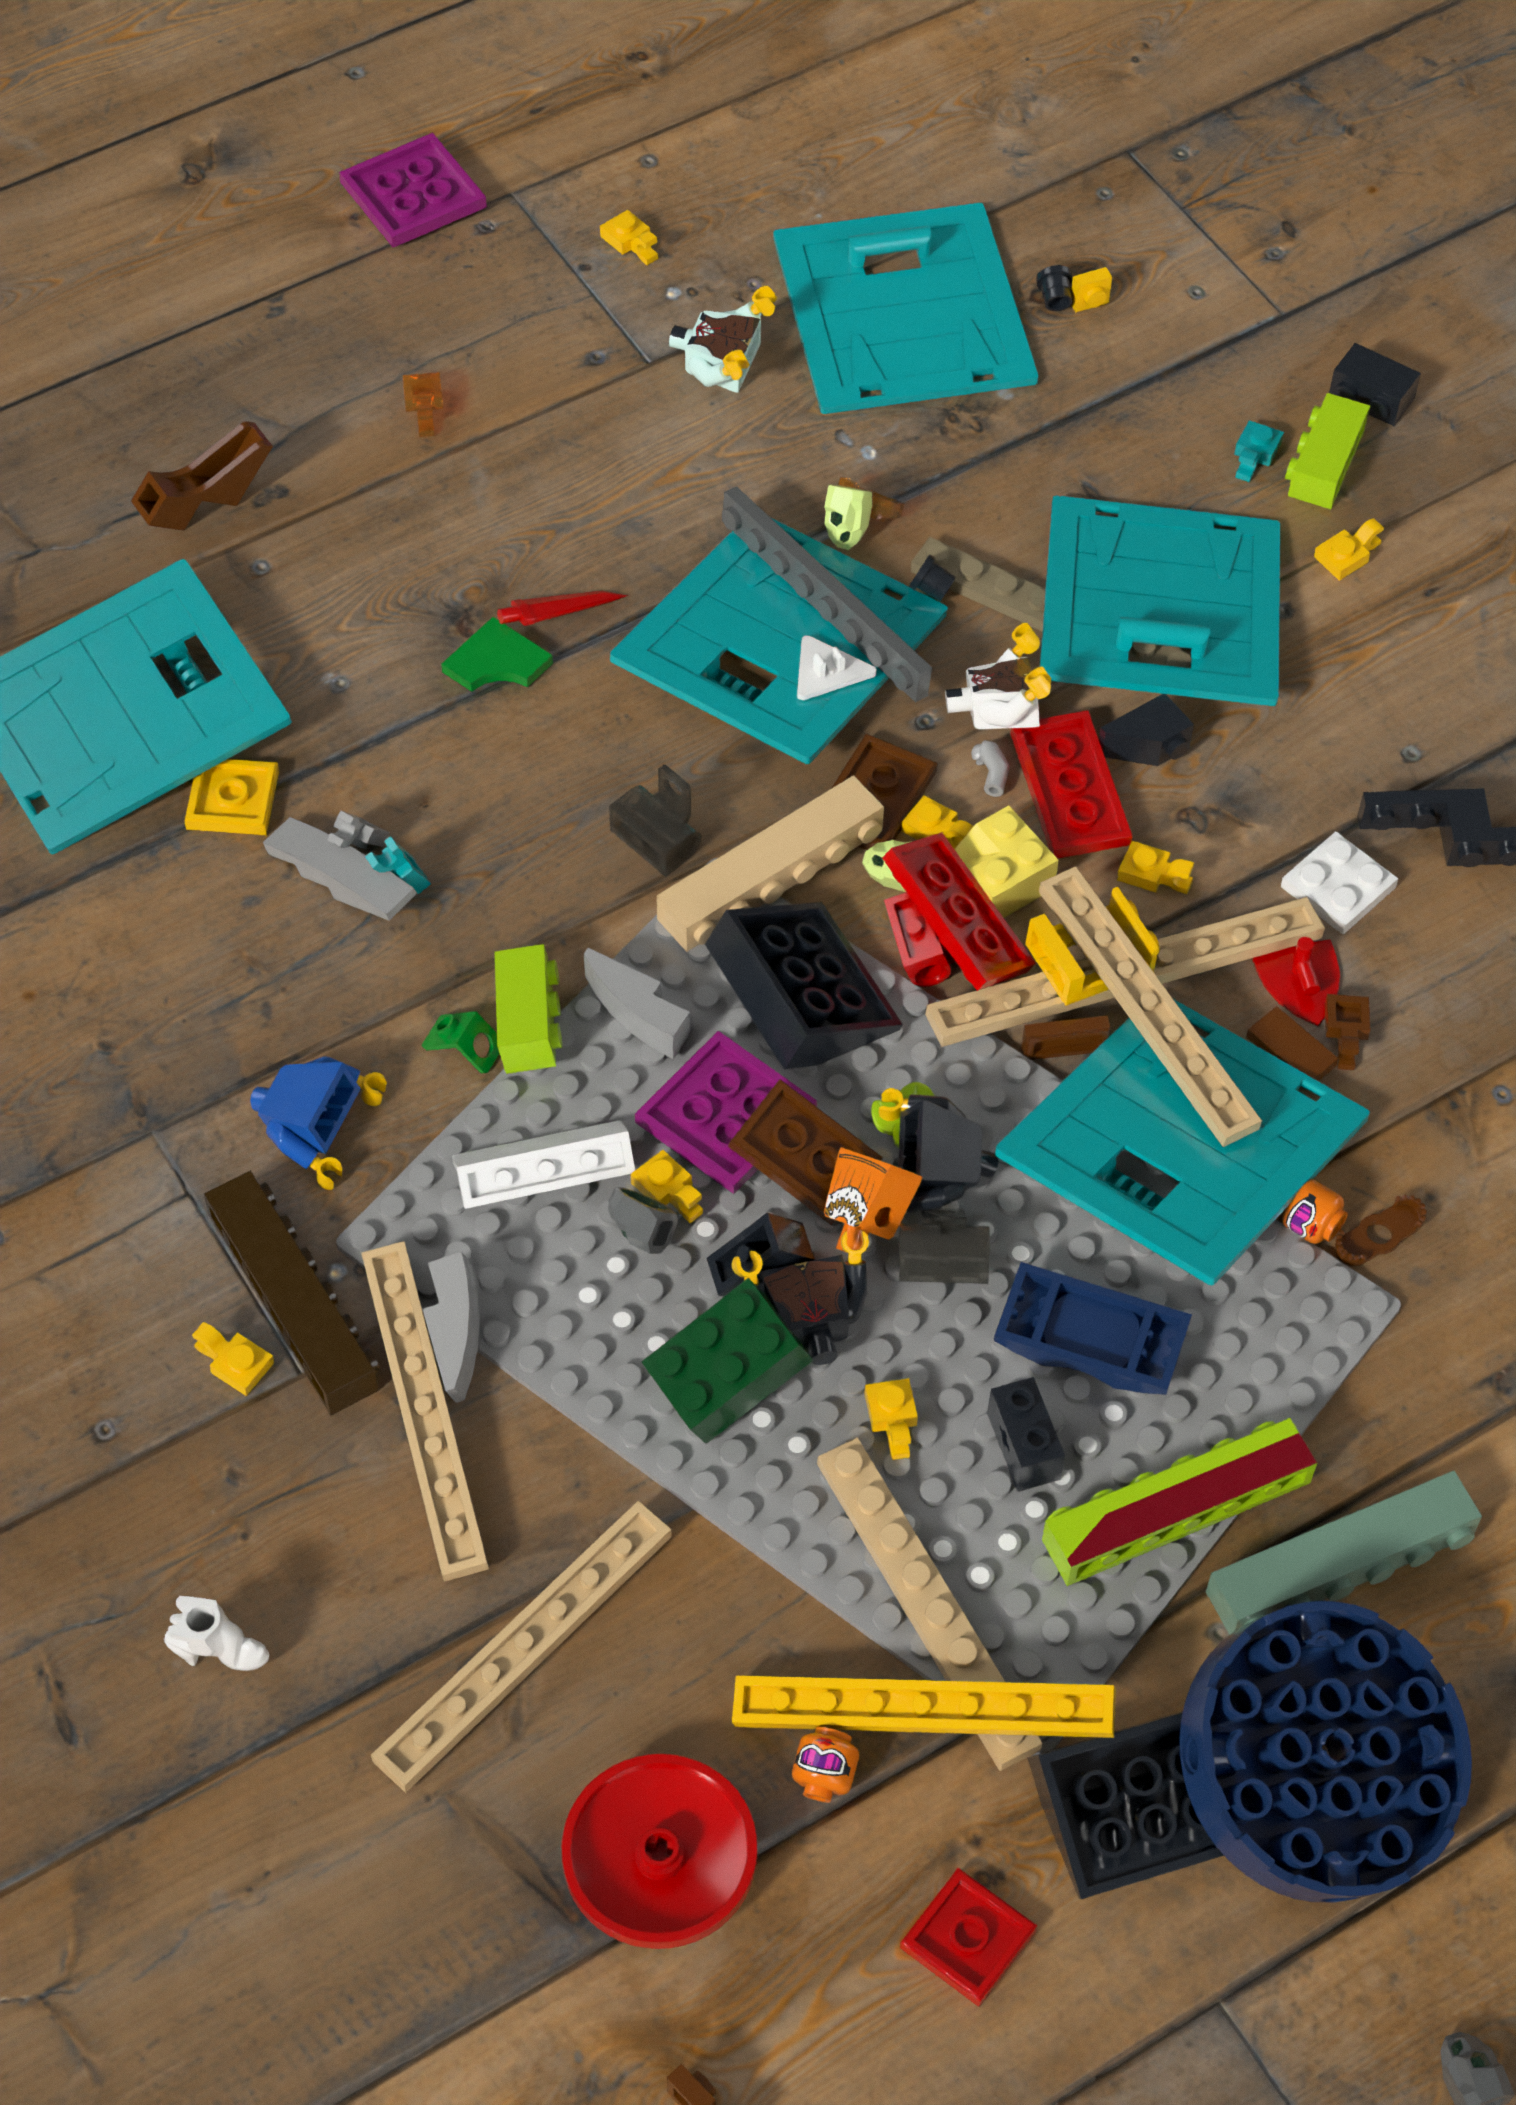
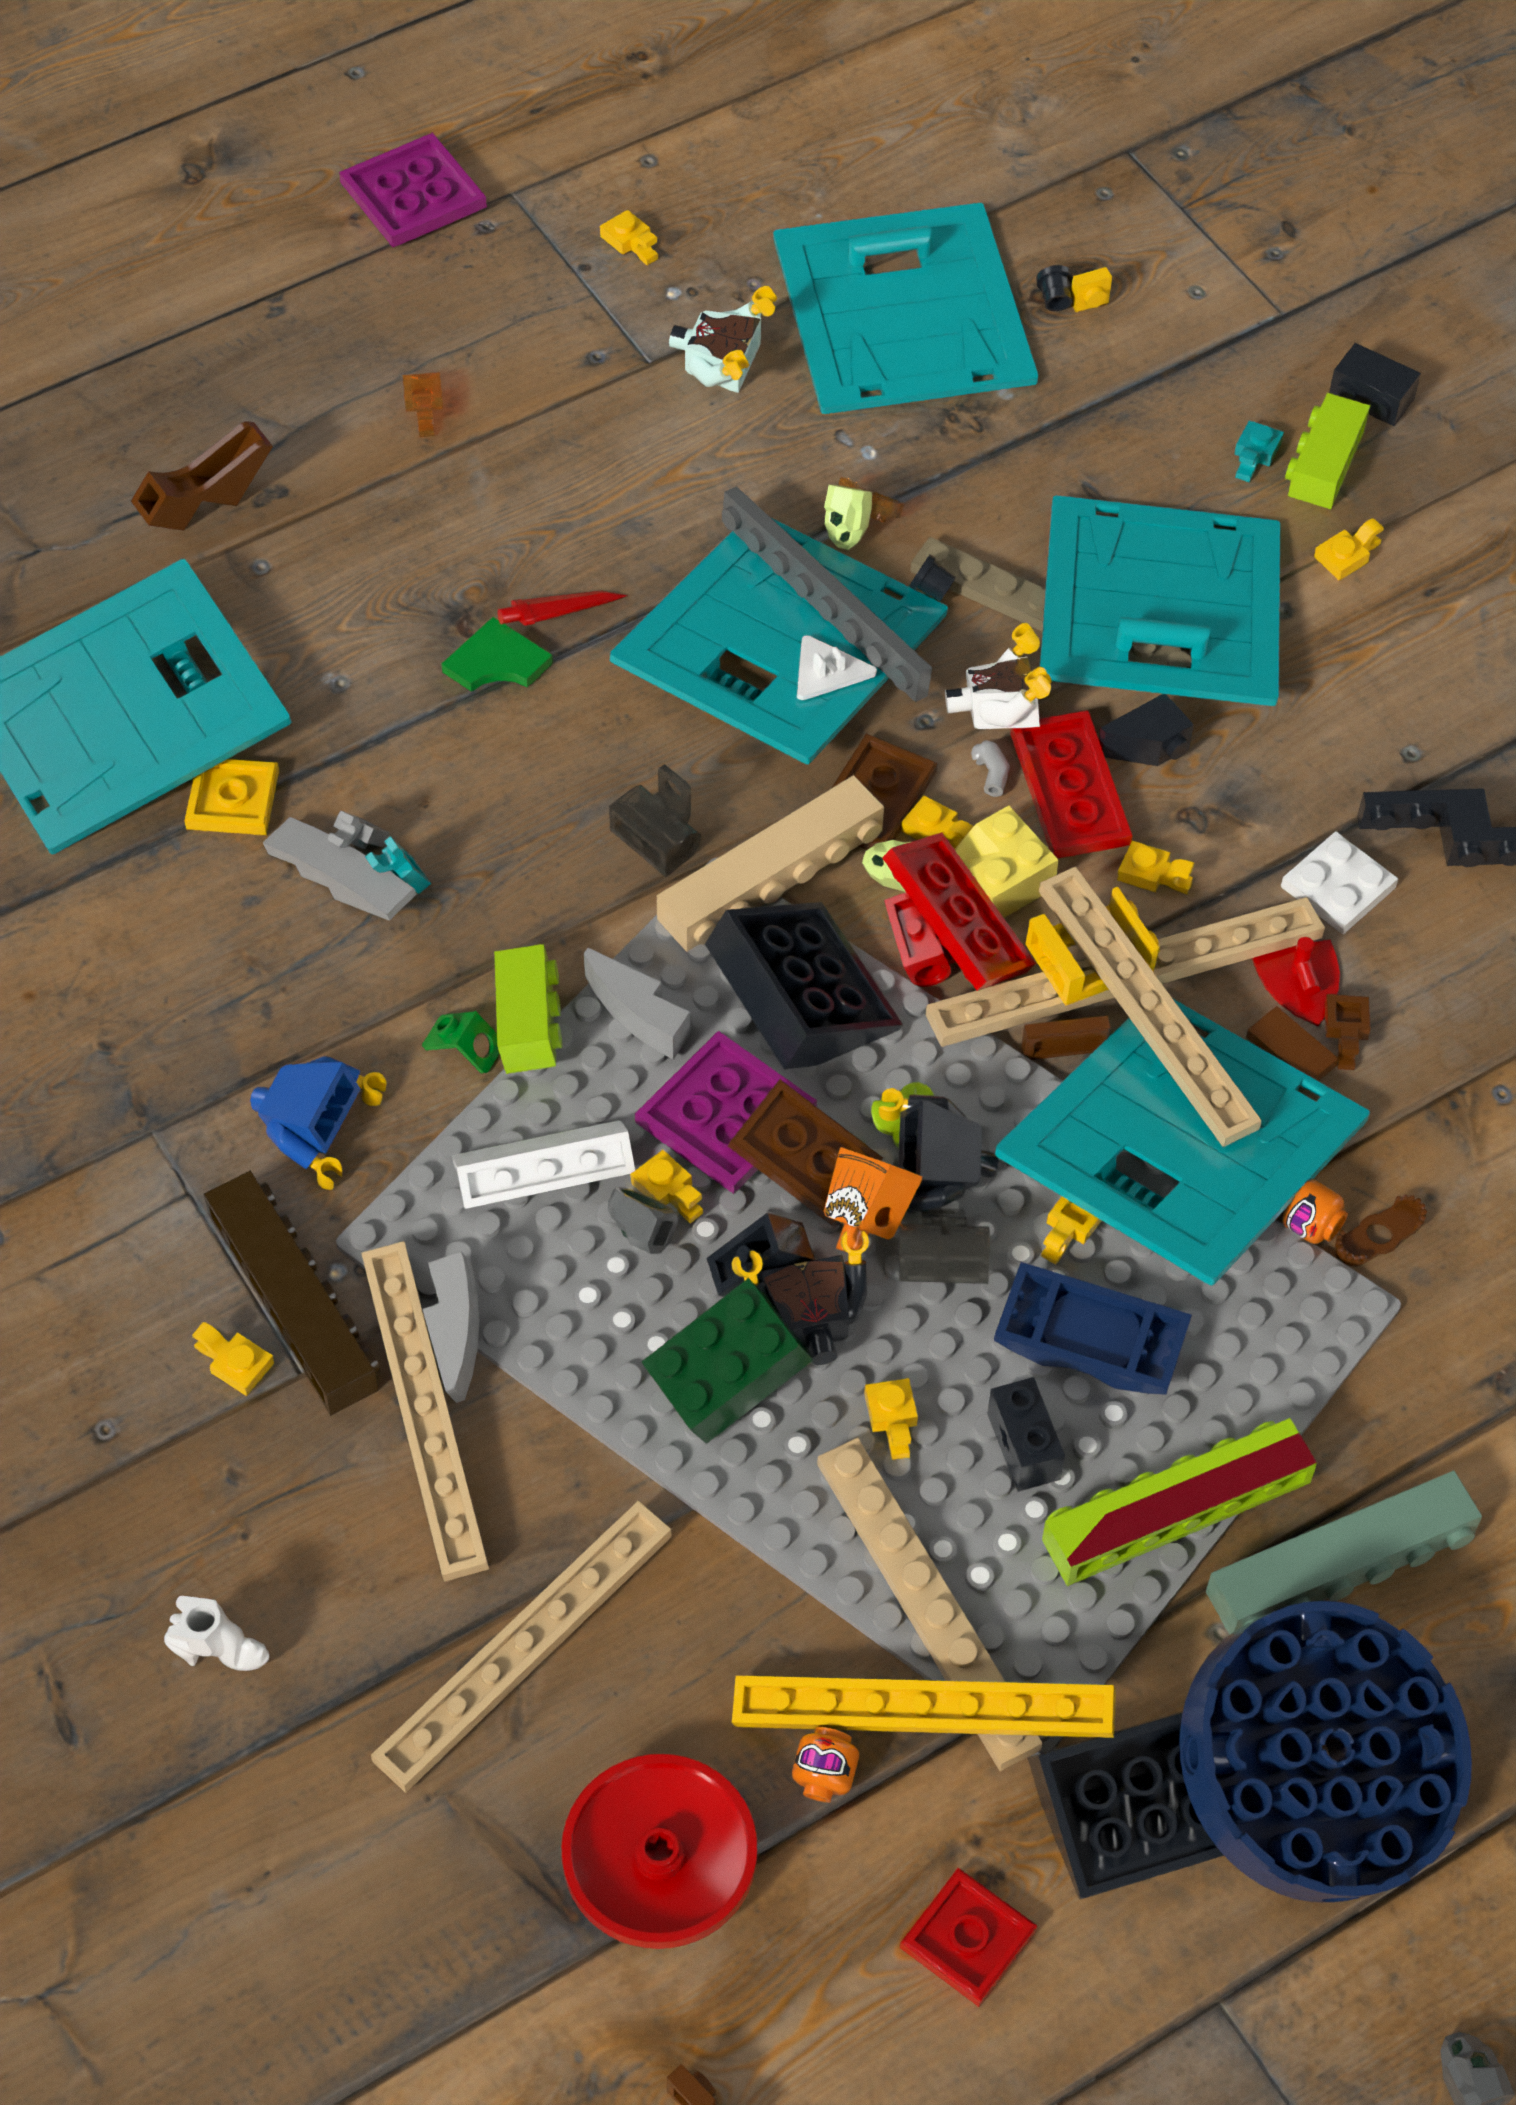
none -> yellow plate [1041,1196,1102,1265]

